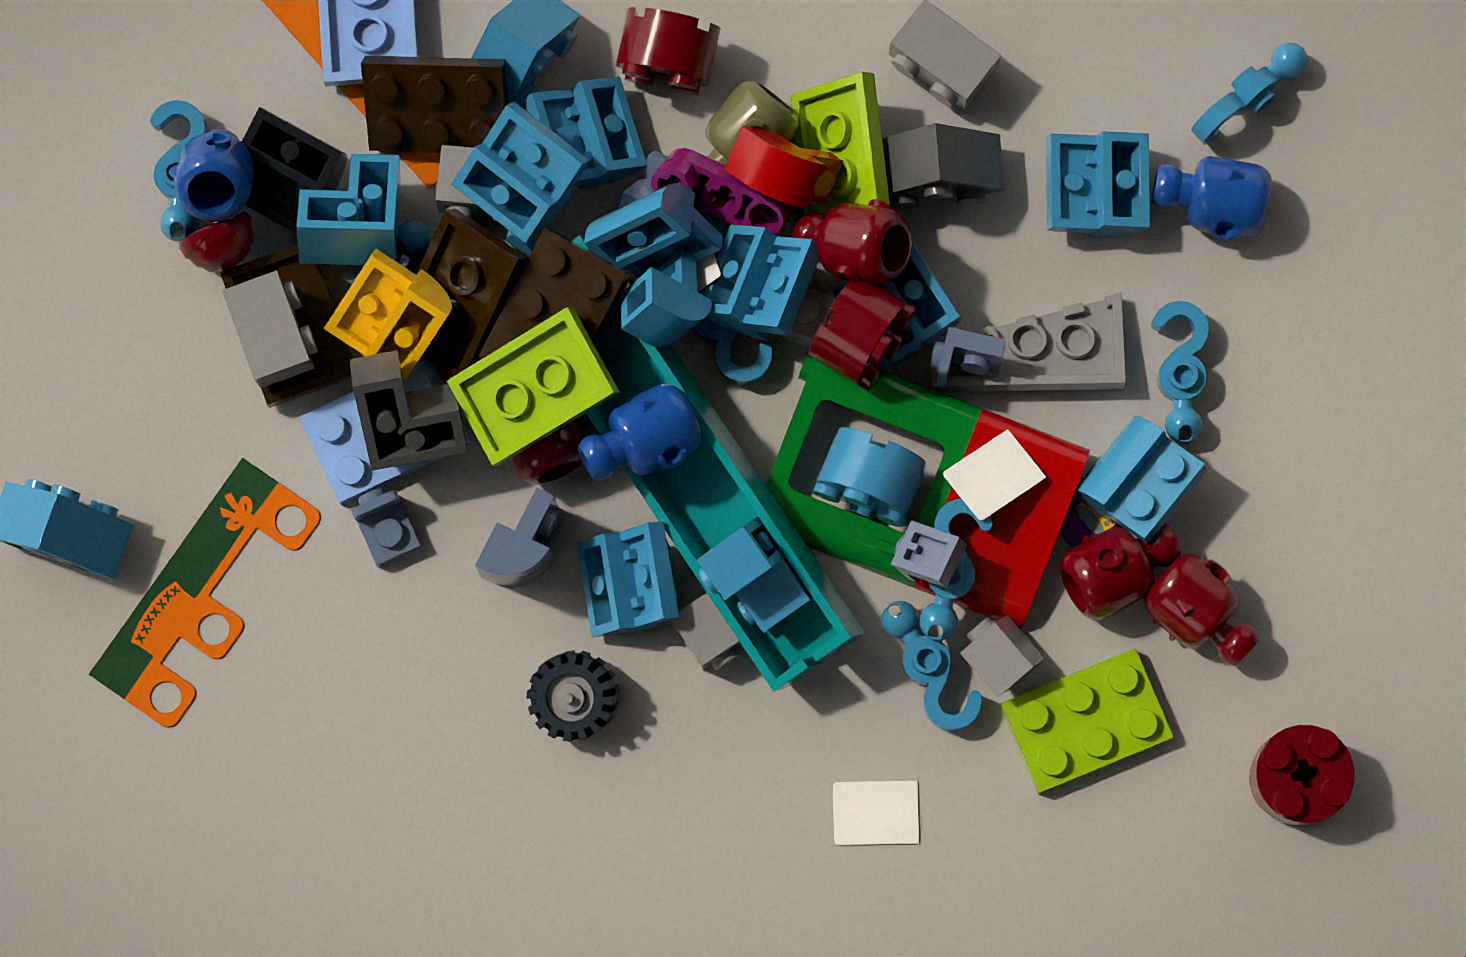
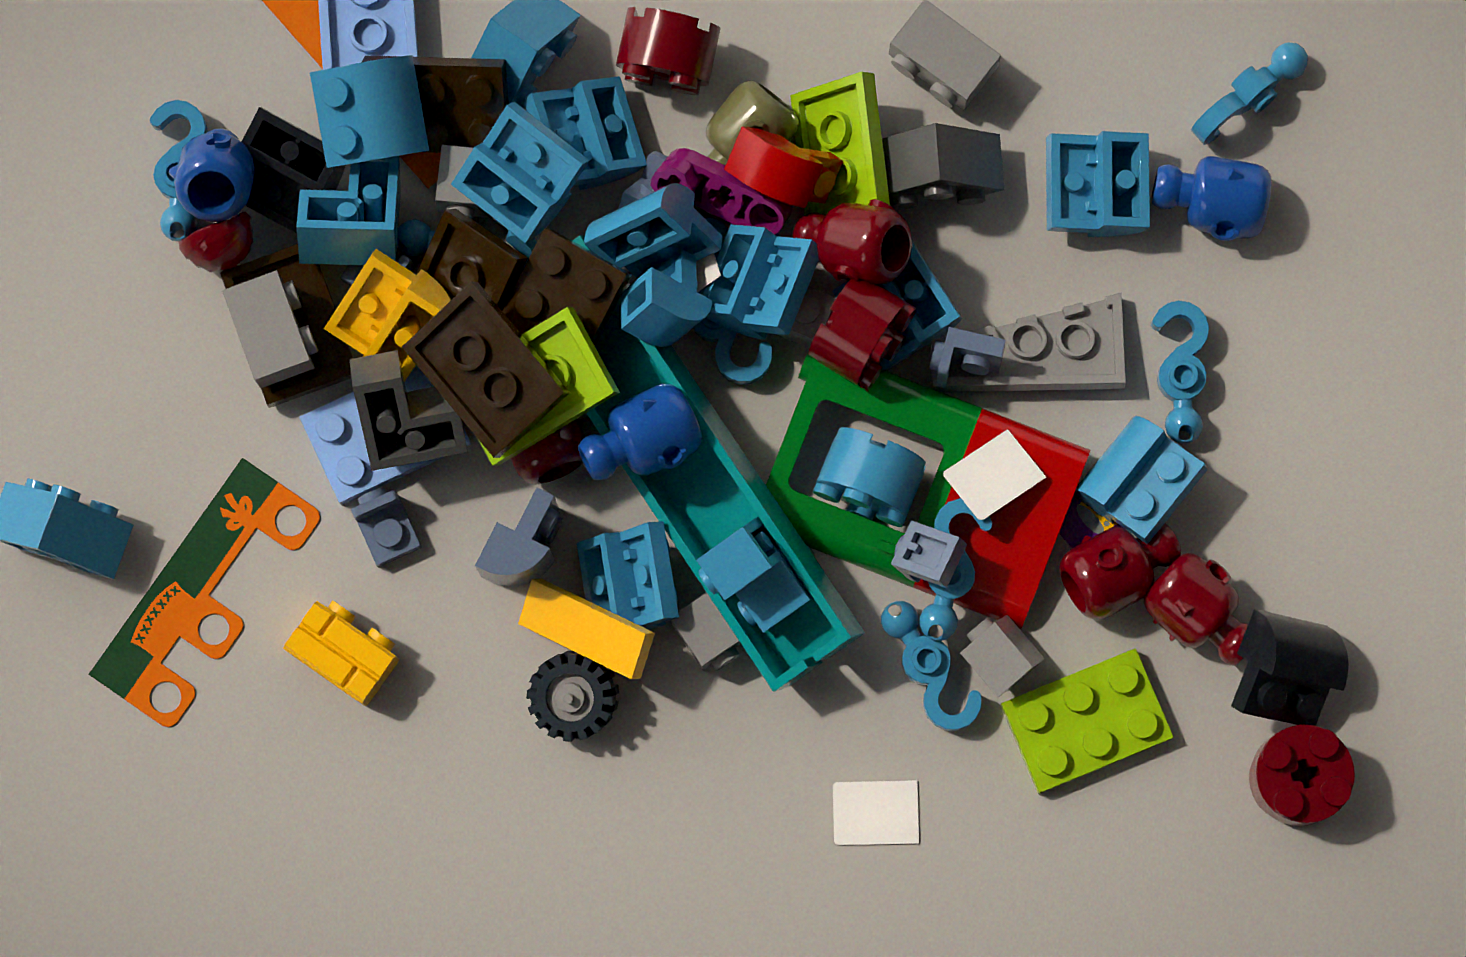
none -> yellow brick [283,600,399,707]
none -> dark azure brick [310,55,429,168]
none -> dark brown plate [402,281,570,458]
none -> yellow tile [518,578,655,679]
none -> black brick [1231,609,1349,726]

